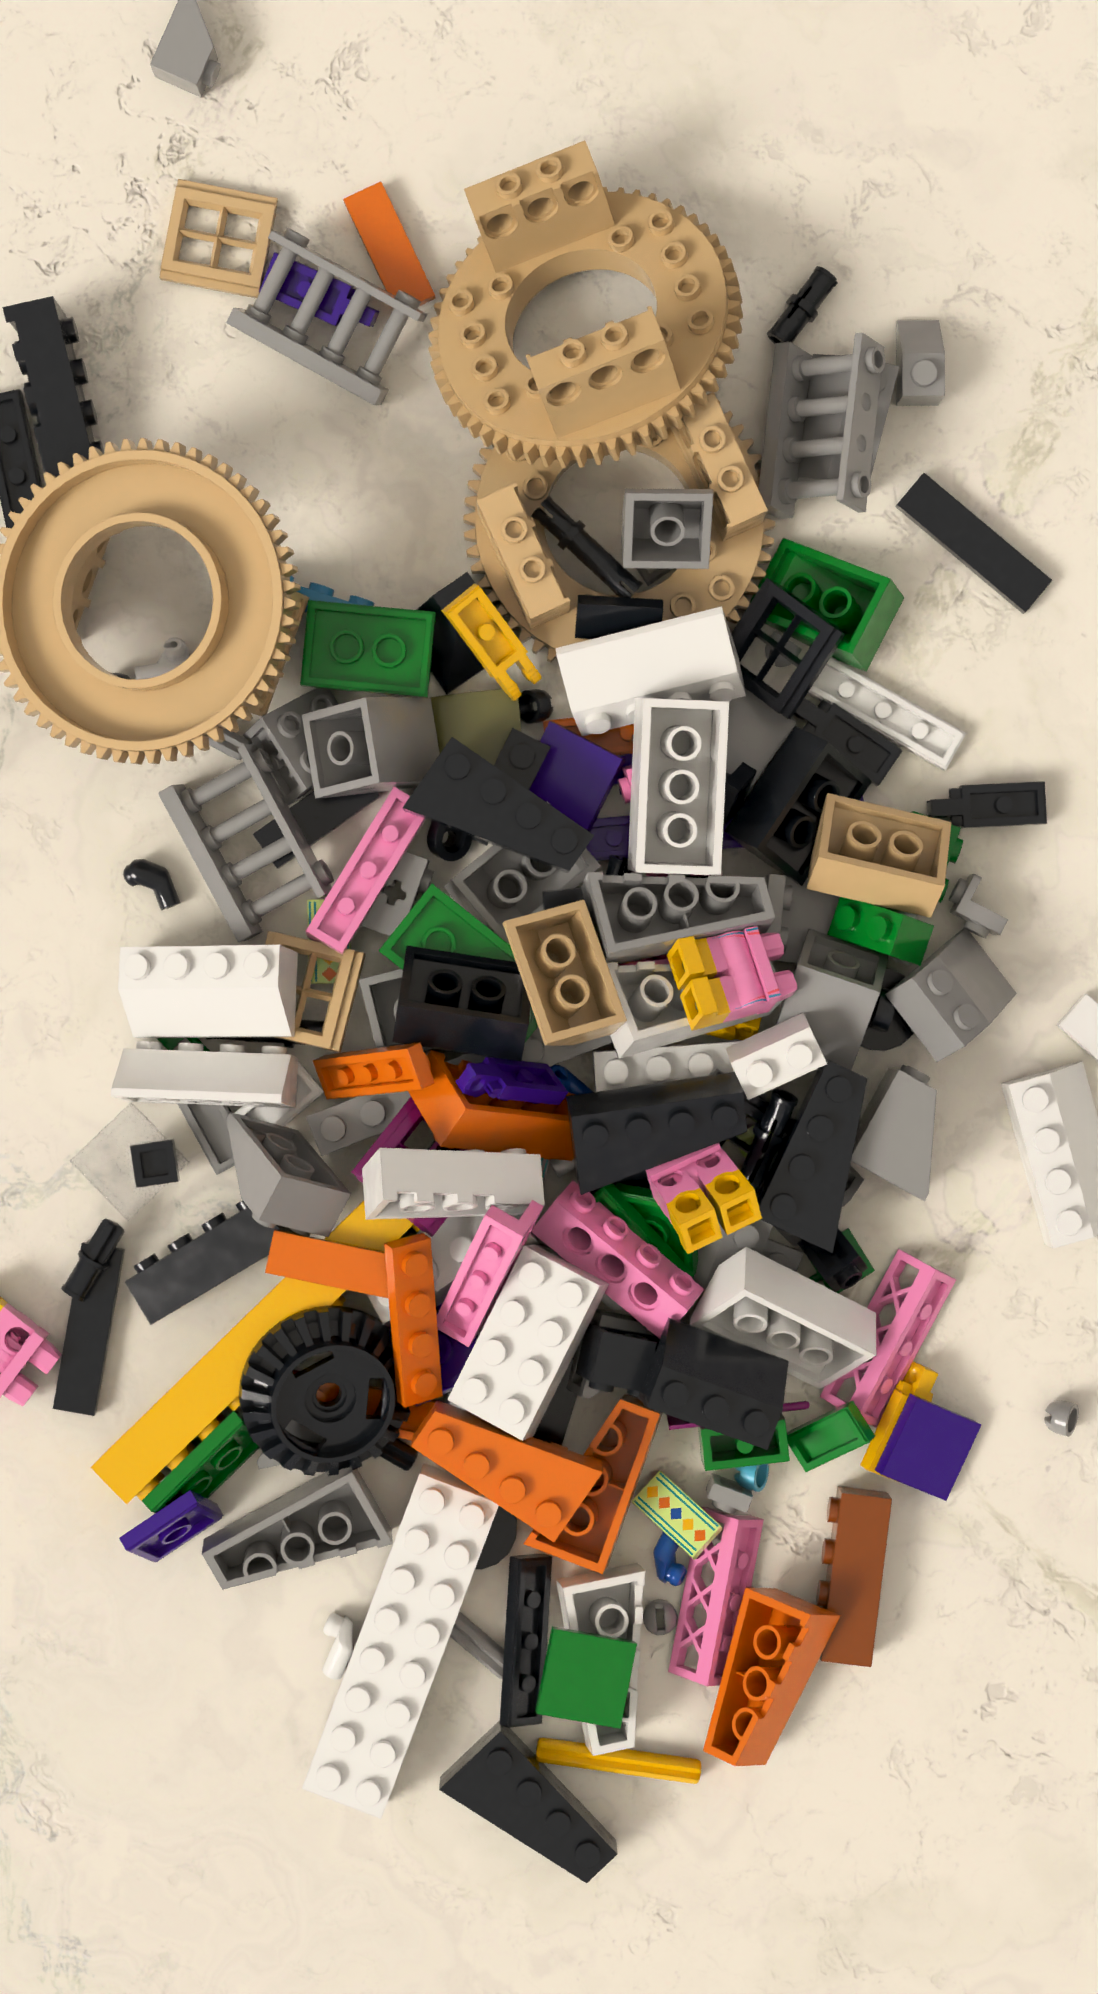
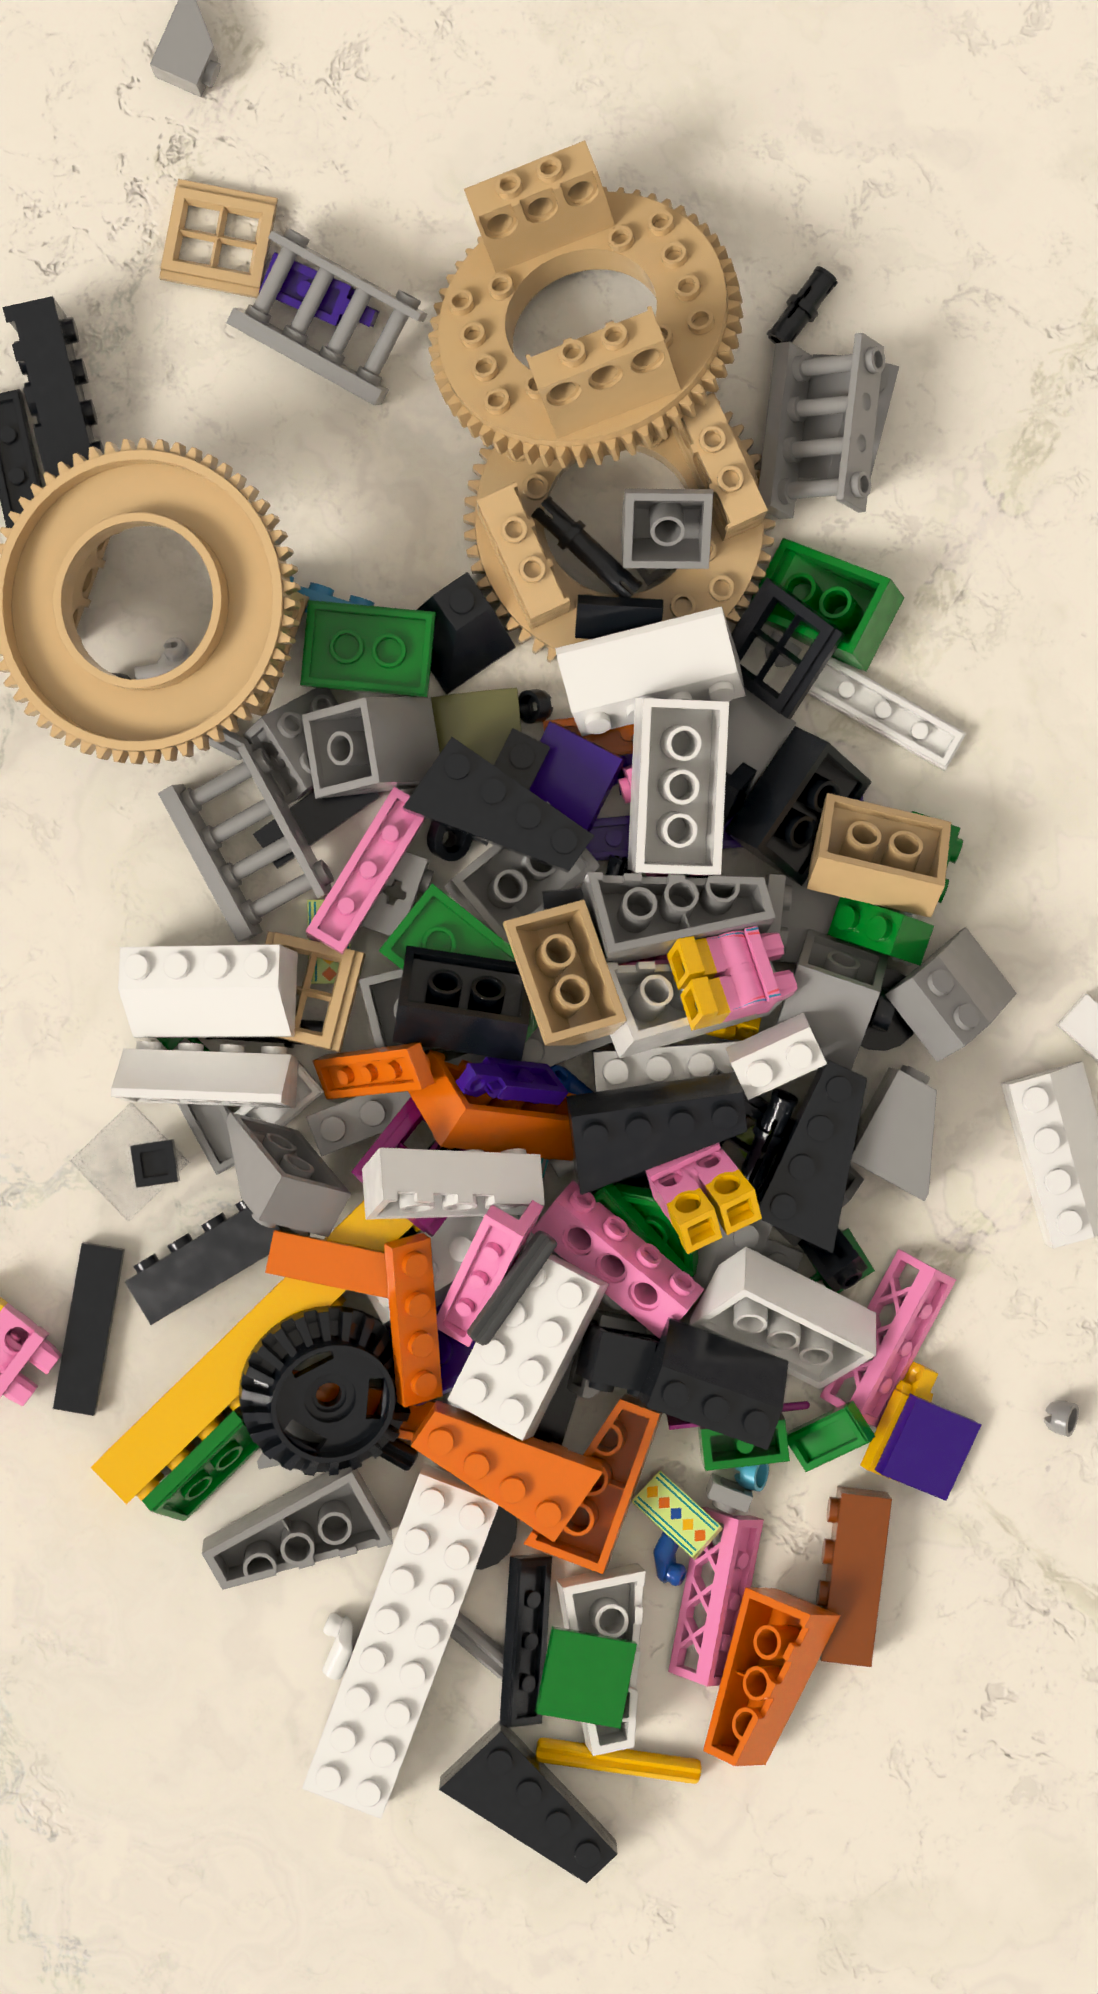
black axle [61,1218,124,1302] -> none
dark purple tile [119,1490,224,1562] -> none
black arm [123,859,180,911] -> none
orange tile [343,181,436,306] -> none
yellow hinge [441,584,542,701] -> none
light grey hinge [643,1599,677,1635] -> none
black hinge [794,698,902,786] -> none
black tile [895,473,1052,614] -> none
light grey slope [896,320,945,406] -> none
black hinge [927,781,1047,828] -> none
light grey bracket [949,874,1008,939] -> none
none -> dark grey axle [467,1231,557,1345]

